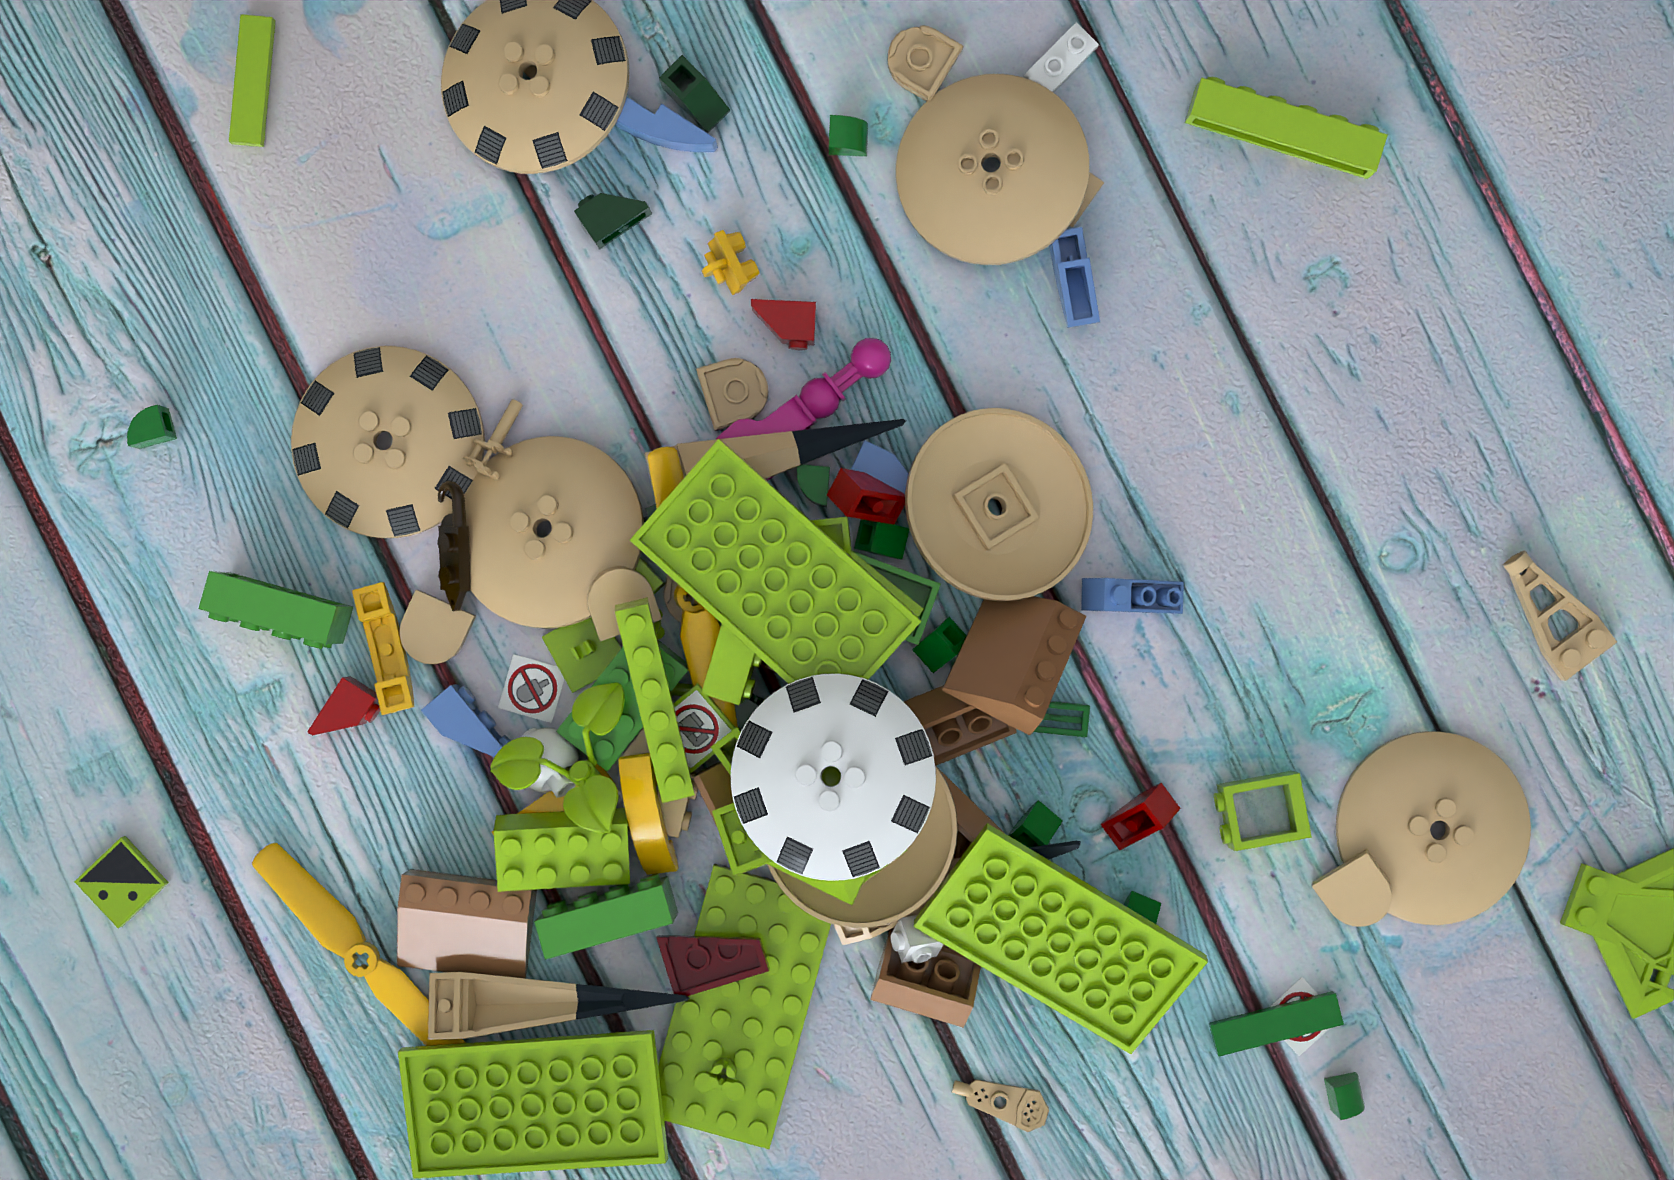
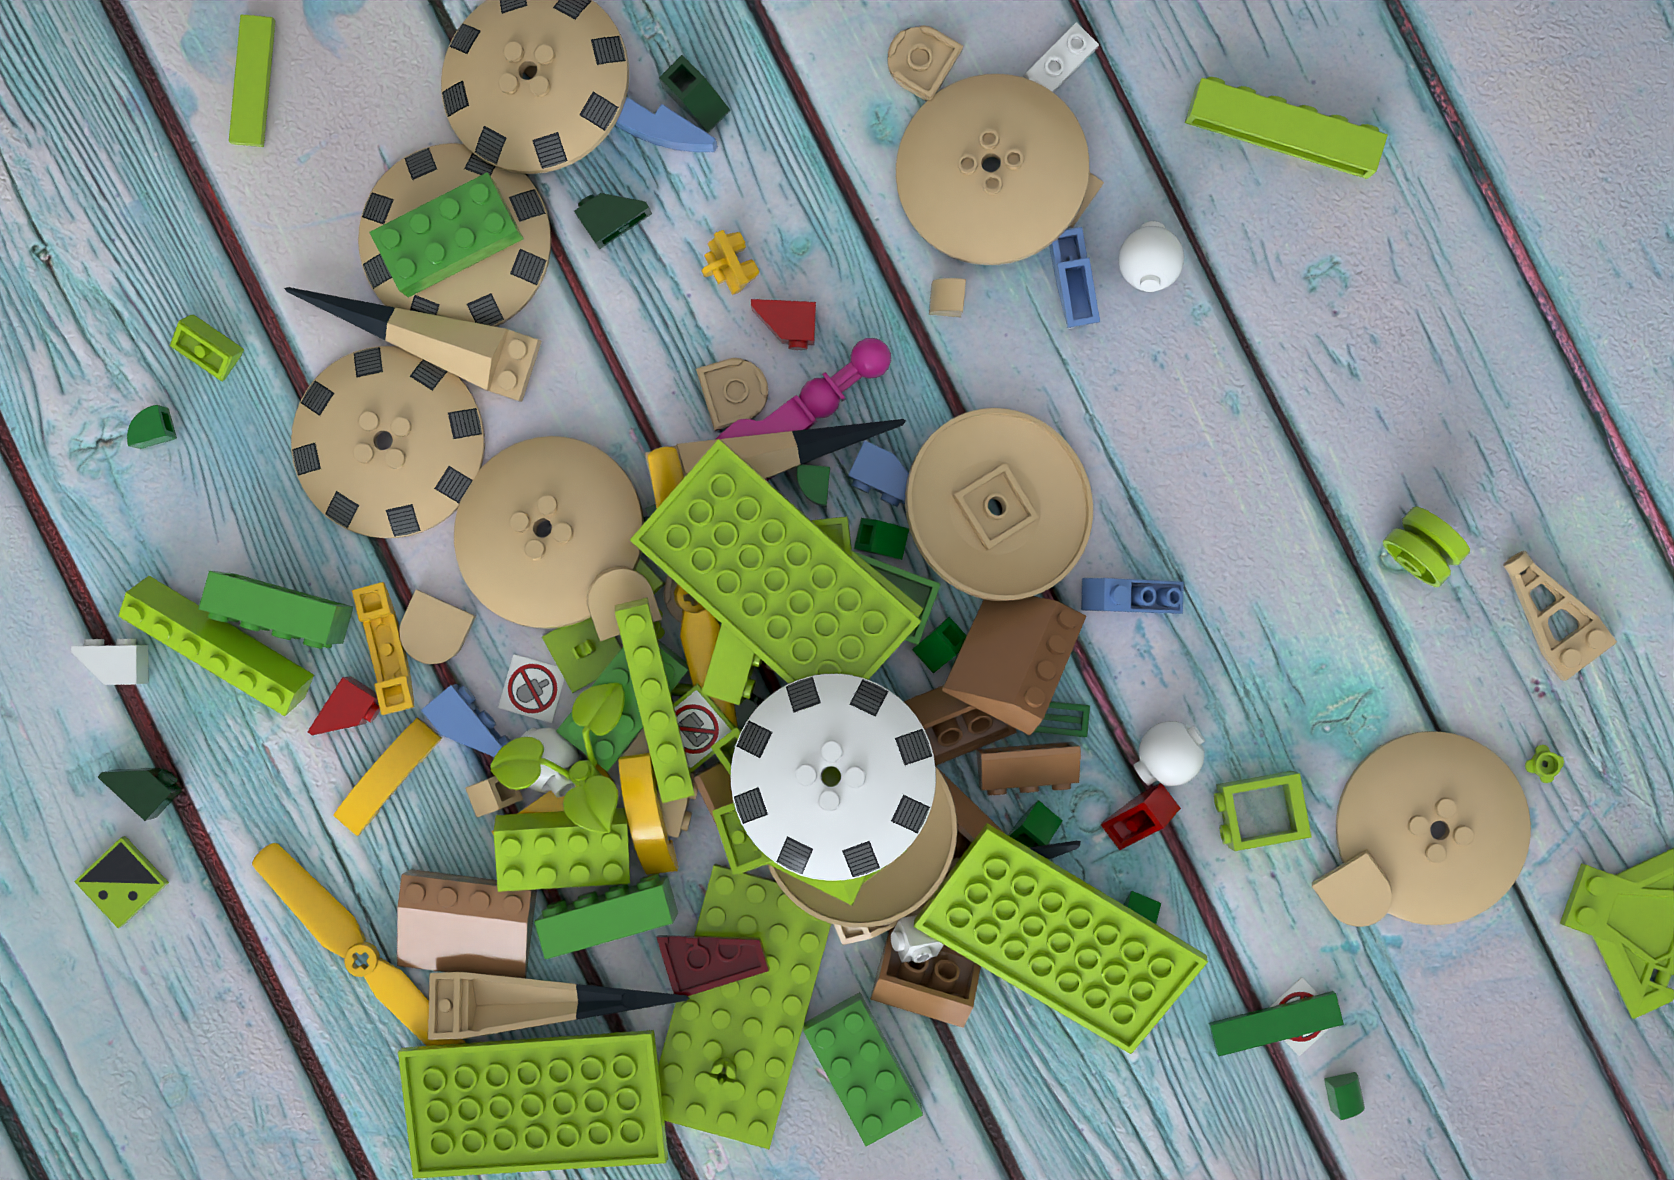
dark brown plate [437,481,471,611] -> none
tan piece [463,399,523,479] -> none
red slope [827,468,905,525] -> none
green brick [829,115,868,157] -> none
tan piece [952,1079,1049,1132] -> none
none -> white slope [71,639,149,685]
none -> dark green slope [98,768,183,821]
none -> lime brick [118,576,314,716]
none -> lime slope [169,315,244,381]
none -> tan plate [284,287,542,402]
none -> yellow slope [333,718,442,836]
none -> tan dish [358,143,552,327]
none -> bright green brick [369,172,524,298]
none -> tan brick [465,776,523,818]
none -> bright green brick [803,992,923,1146]
none -> tan brick [929,278,966,318]
none -> medium nougat slope [976,742,1081,795]
none -> white brick [1119,221,1184,292]
none -> white brick [1134,721,1205,786]
none -> lime wheel [1383,506,1470,587]
none -> lime plate [1525,745,1564,783]

